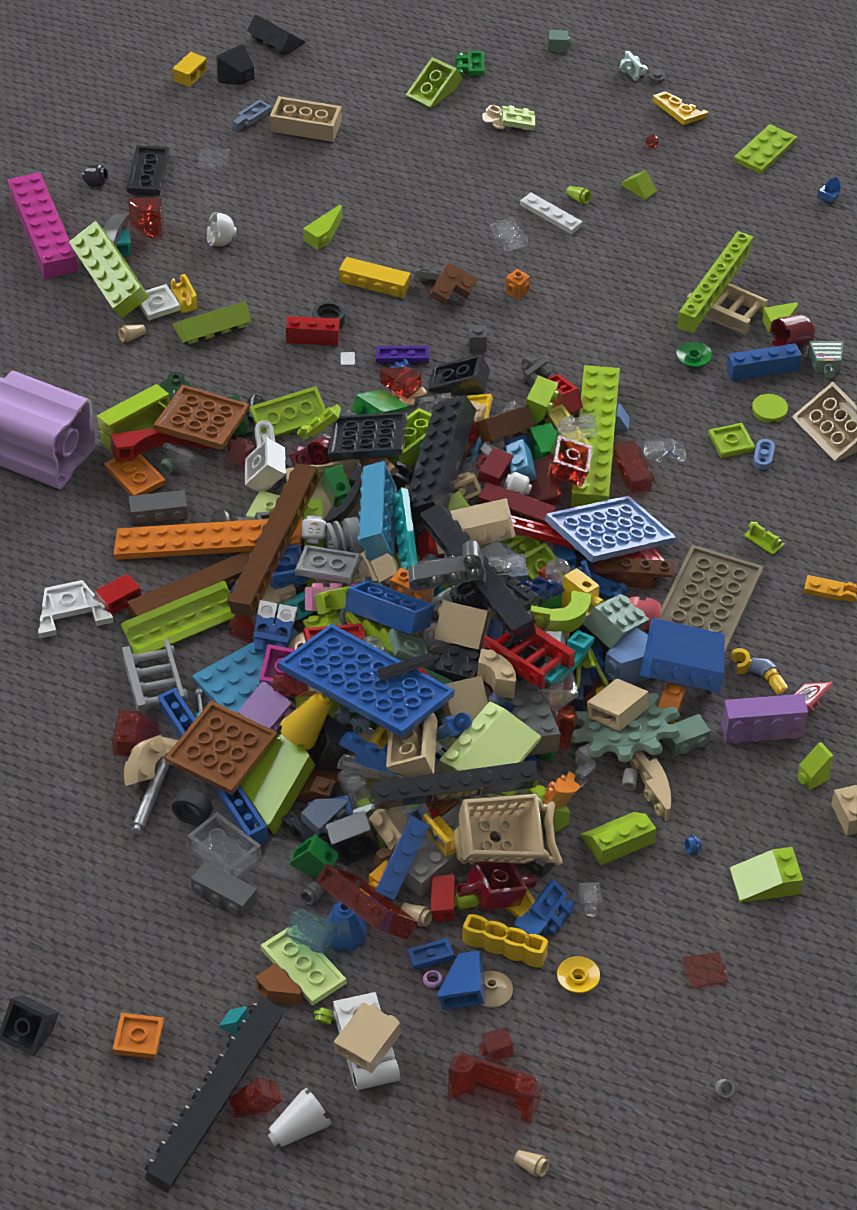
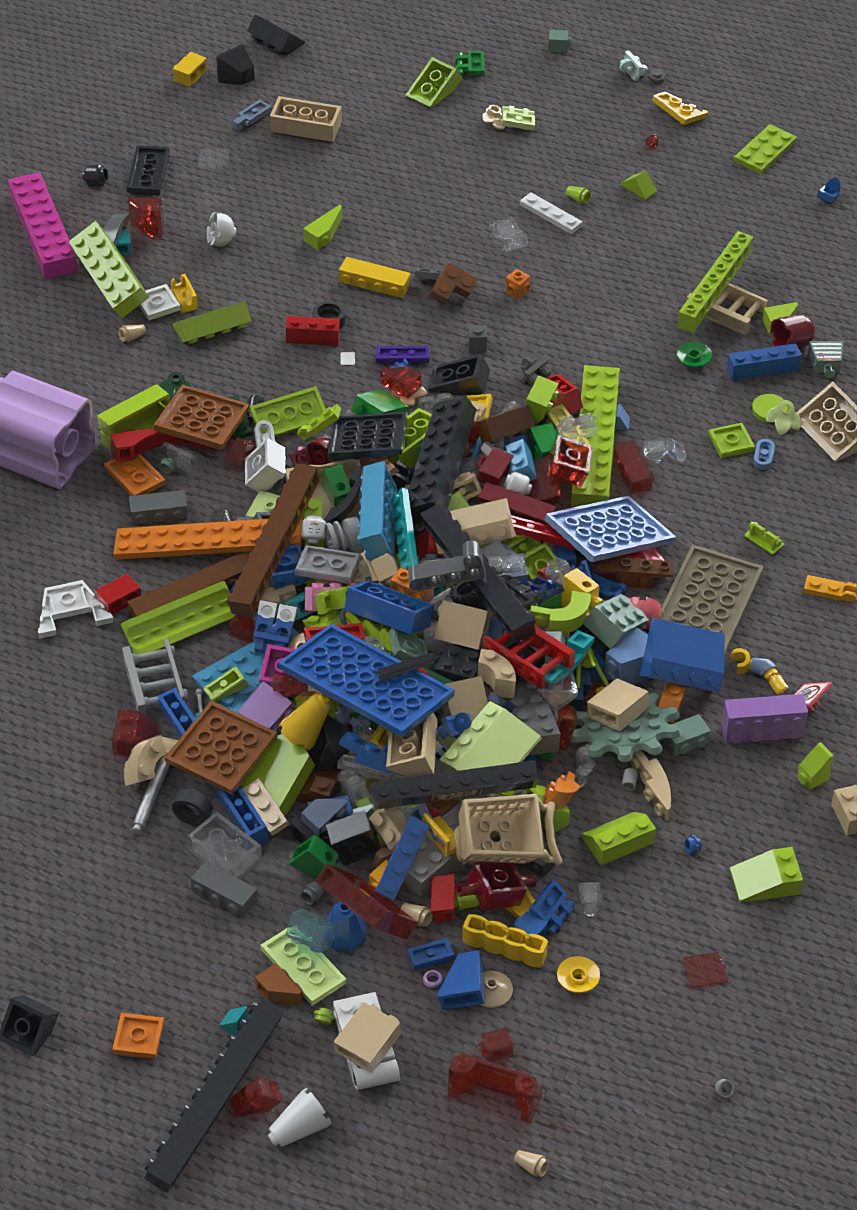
none -> lime slope [203,666,249,702]
none -> tan plate [242,778,290,836]
none -> yellowish green plate [766,400,801,435]

